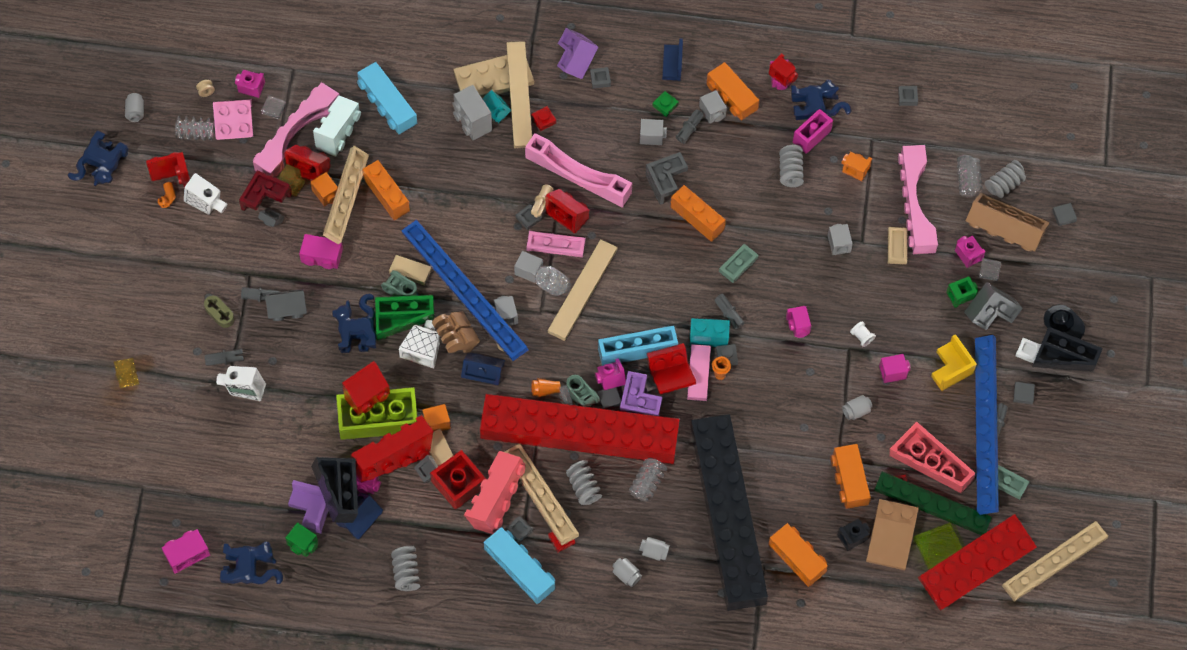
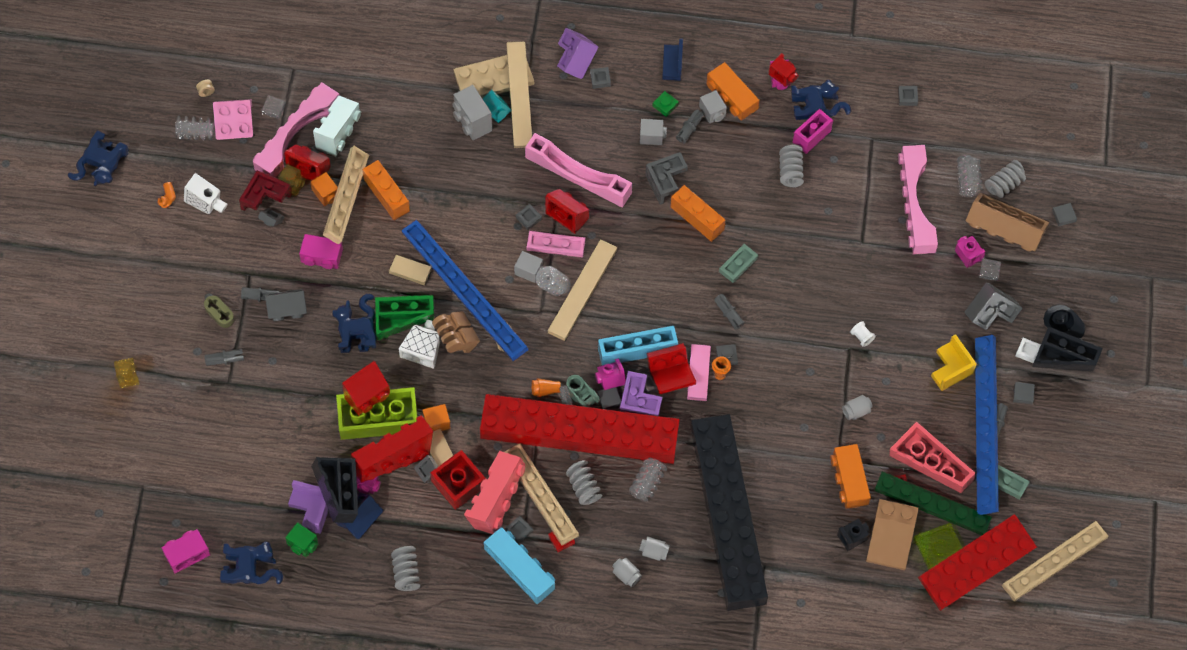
light grey brick [125,93,144,122] -> none
red bracket [146,152,190,189] -> none
white torso [217,366,266,401] -> none
dark pink brick [235,70,265,98] -> none
medium azure brick [357,62,417,134] -> none
sand green piece [381,270,418,297] -> none
dark blue panel [461,352,505,385] -> none
light grey brick [494,296,518,326] -> none
red plate [531,106,556,131] -> none
tan axle [531,185,553,218] -> none
teal brick [689,318,730,347] -> none
orange brick [768,523,828,587] -> none
dark pink brick [786,306,811,338] -> none
light grey brick [828,224,853,255] -> none
orange brick [841,152,872,181] -> none
dark pink brick [879,354,910,383] -> none
tan tile [888,227,907,264] -> none
green brick [946,276,978,308] -> none

